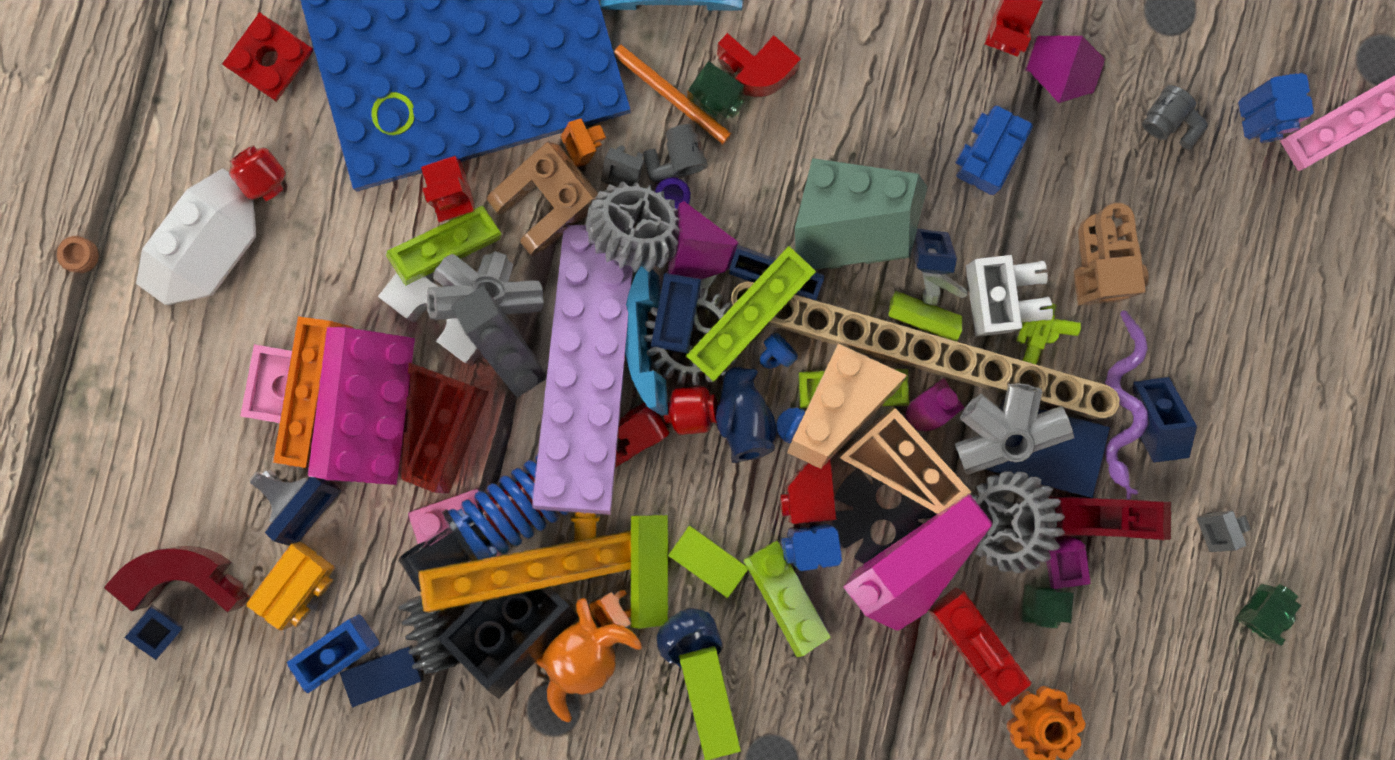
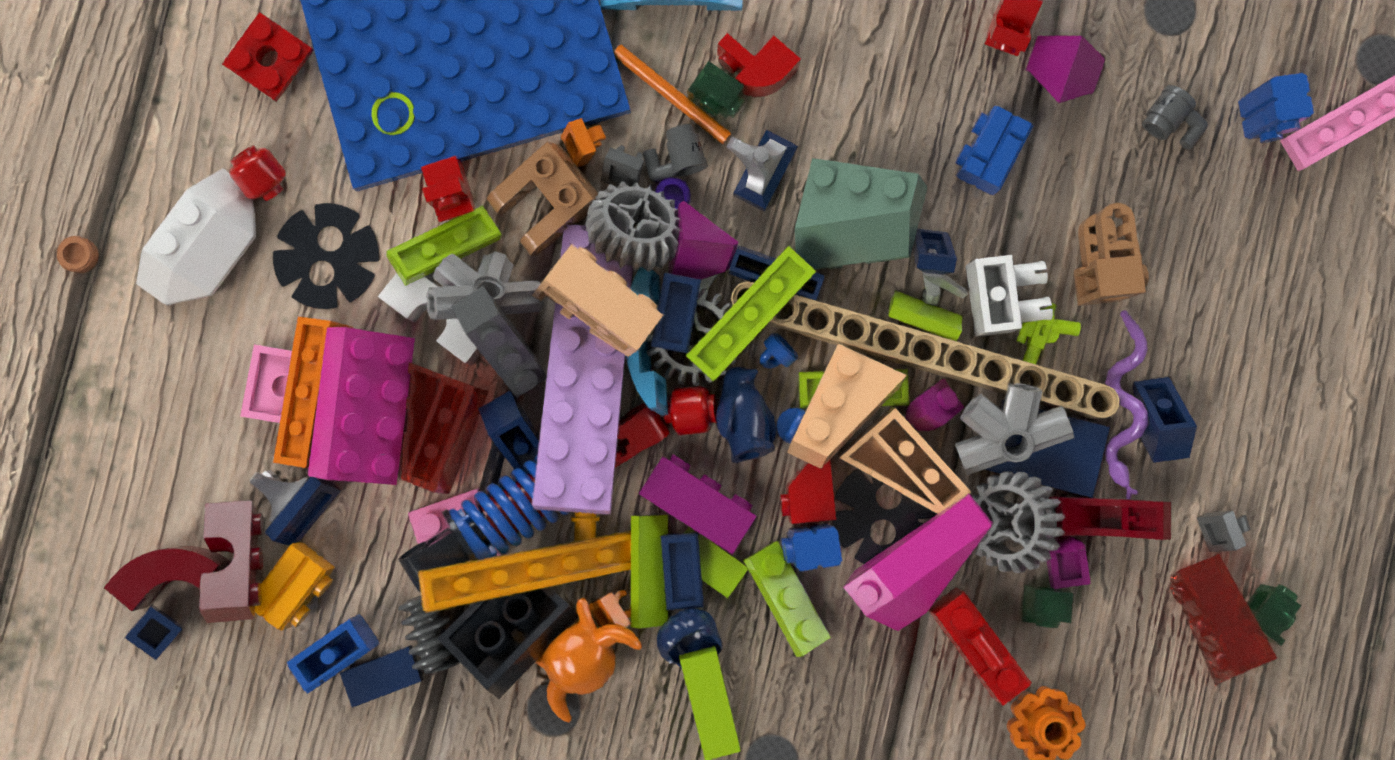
none -> arch [199,500,264,623]
none -> black piece [273,203,379,309]
none -> dark blue slope [478,391,540,471]
none -> light nougat wedge [532,244,663,357]
none -> magenta brick [639,454,756,554]
none -> dark blue tile [661,532,704,610]
none -> piece [727,130,798,212]
none -> clear red wedge [1170,554,1278,686]

